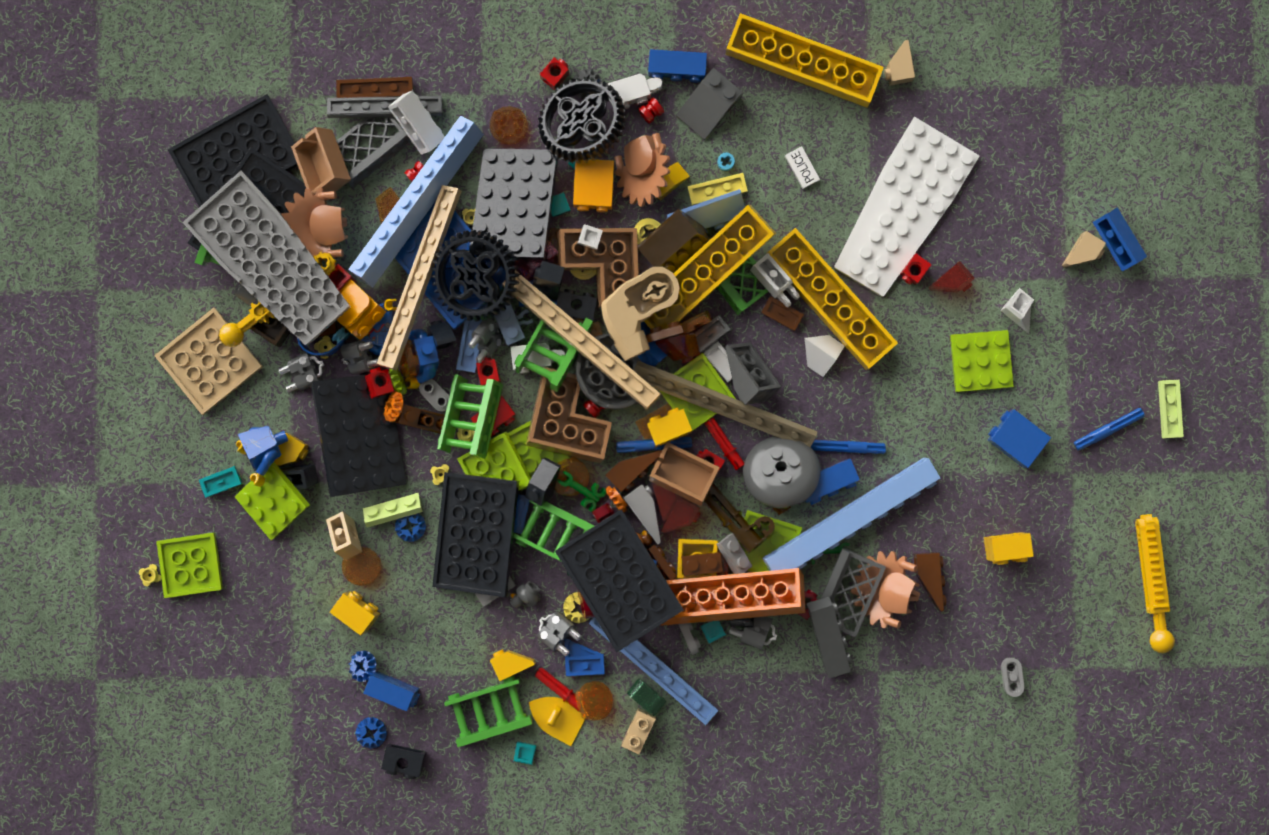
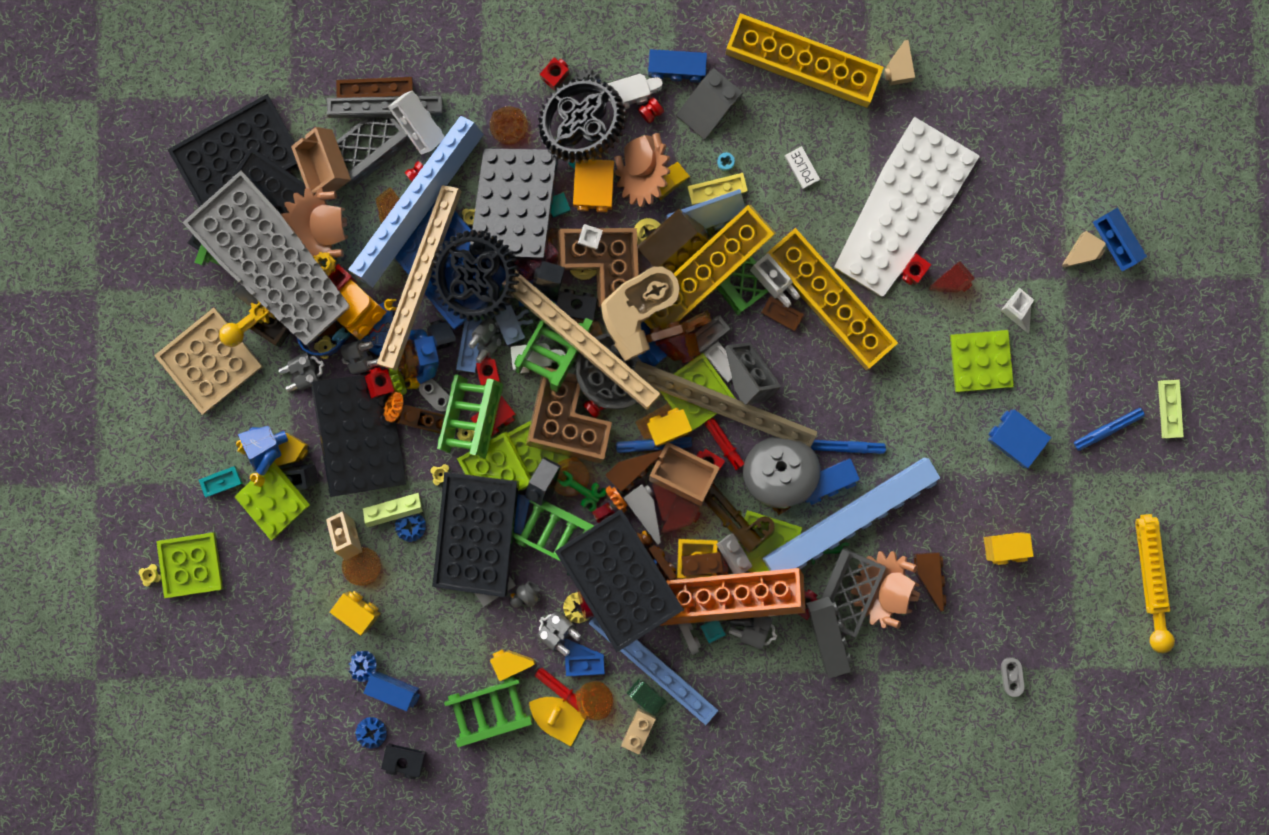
teal tile [513,741,536,765] -> none
white slope [805,335,844,377] -> none

